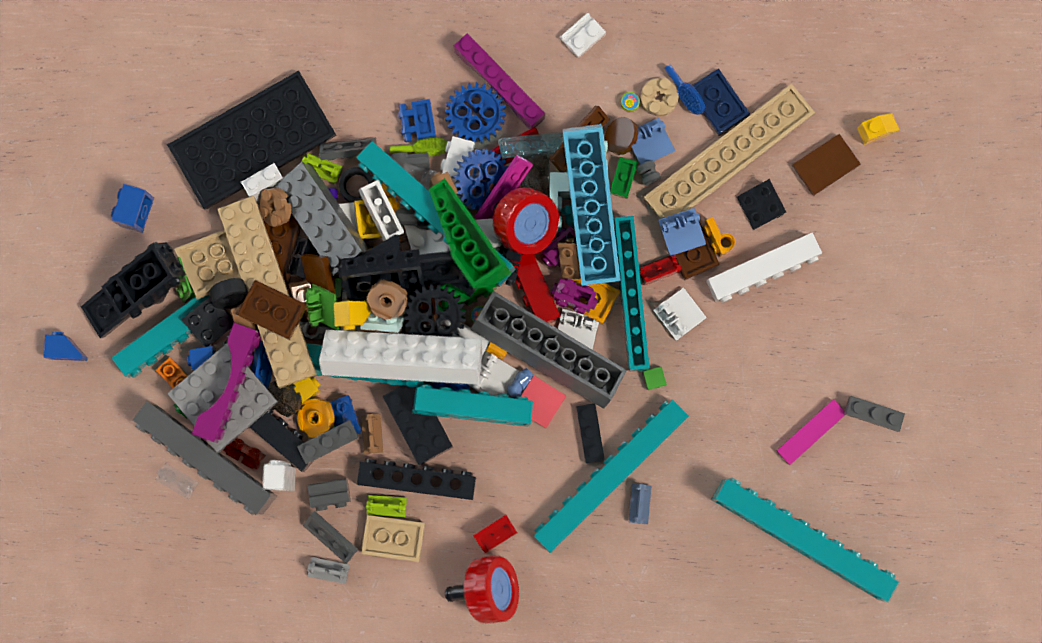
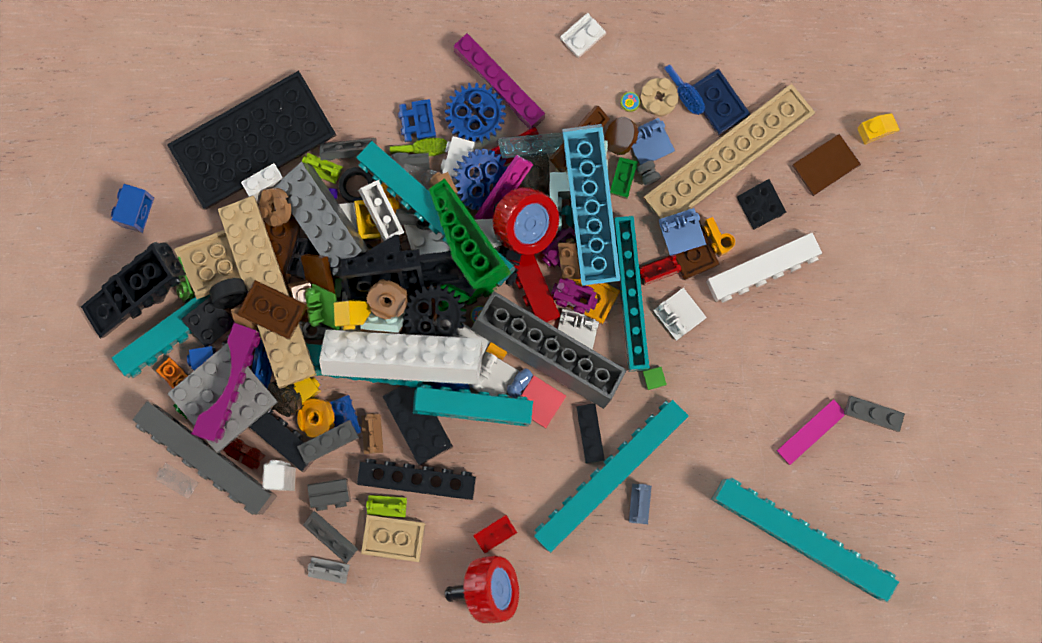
blue slope [44,332,88,361] -> none

